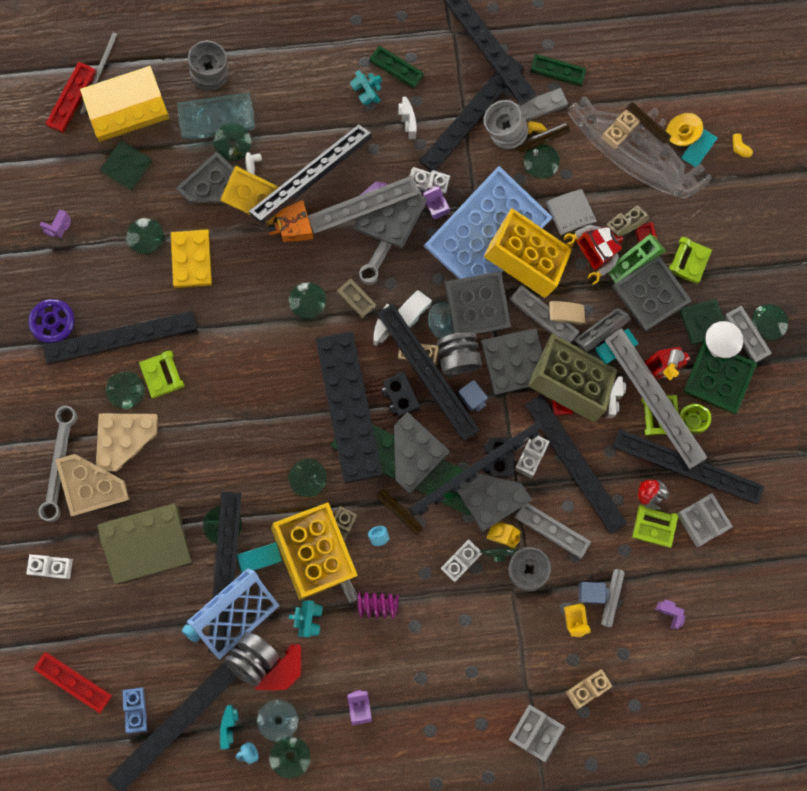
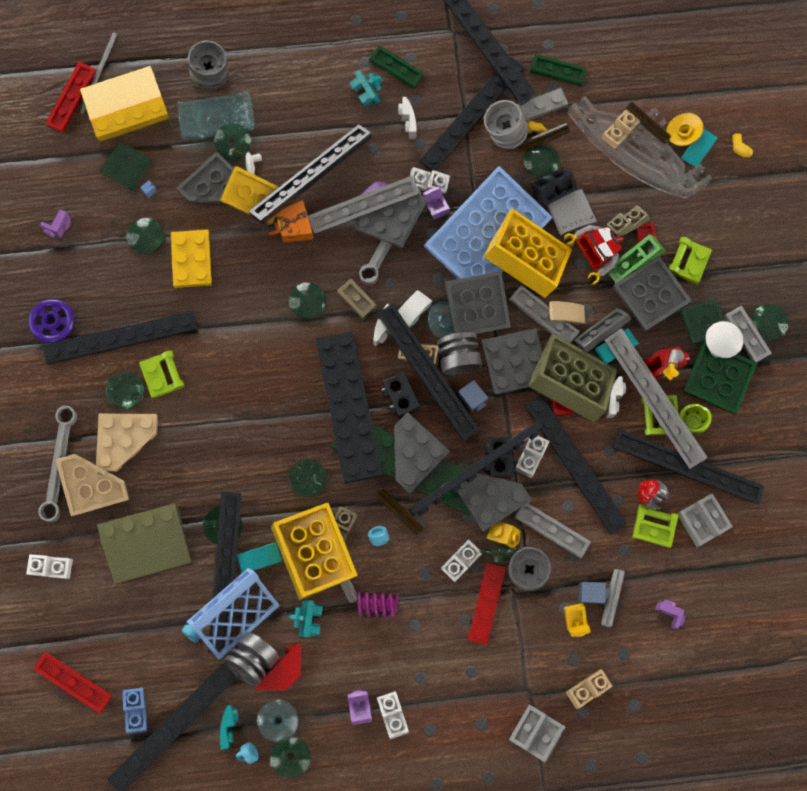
none -> medium blue piece [140,180,157,198]
none -> white slope [377,691,409,739]
none -> red plate [467,563,506,645]
none -> black brick [531,167,577,206]

